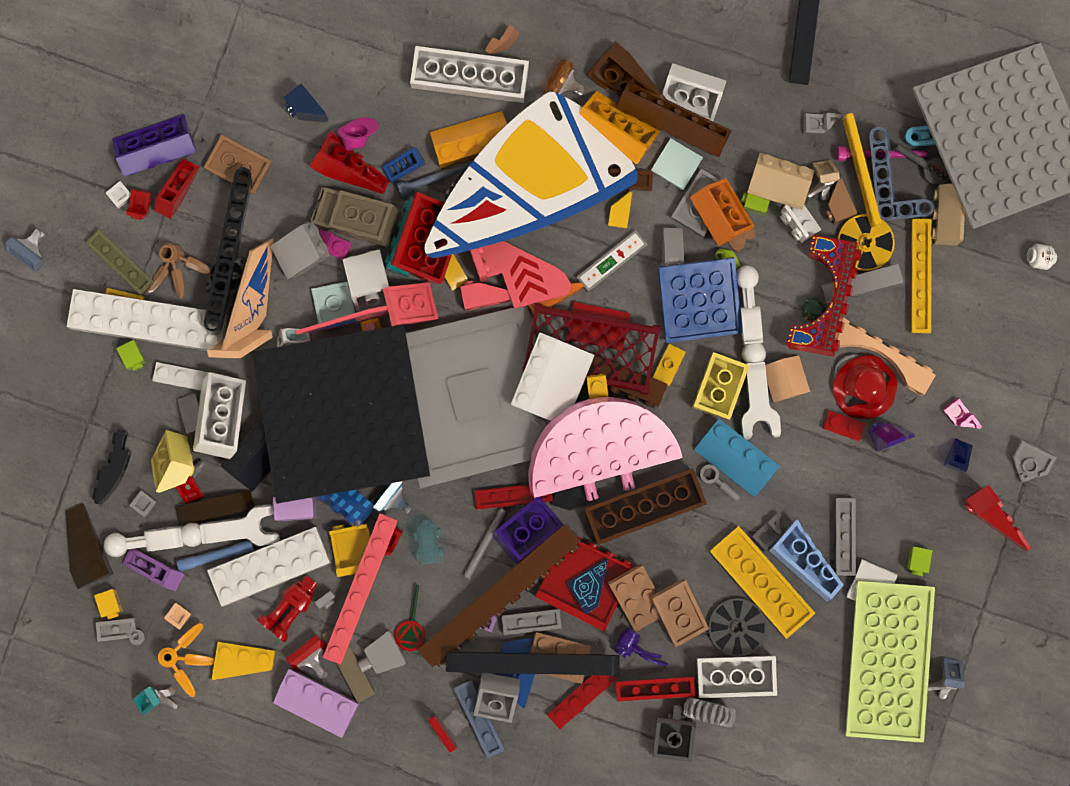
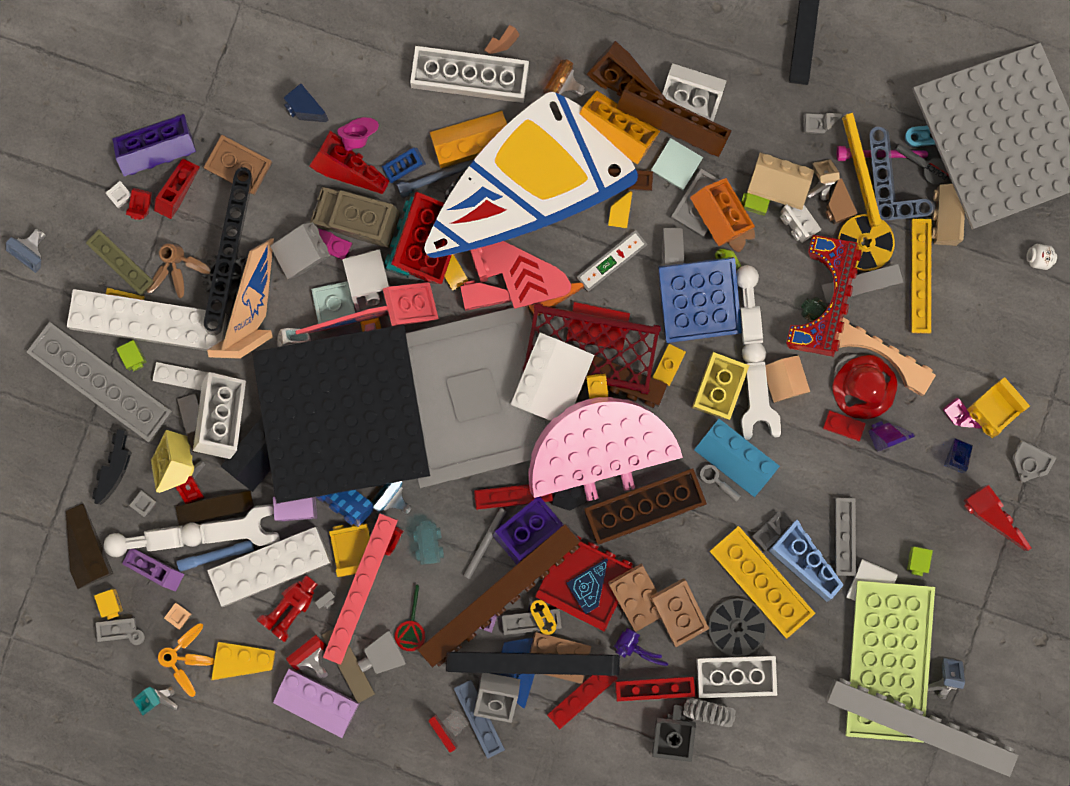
none -> light grey plate [26,322,173,443]
none -> yellow beam [530,600,557,635]
none -> light grey brick [825,678,1019,777]
none -> yellow panel [966,377,1030,438]

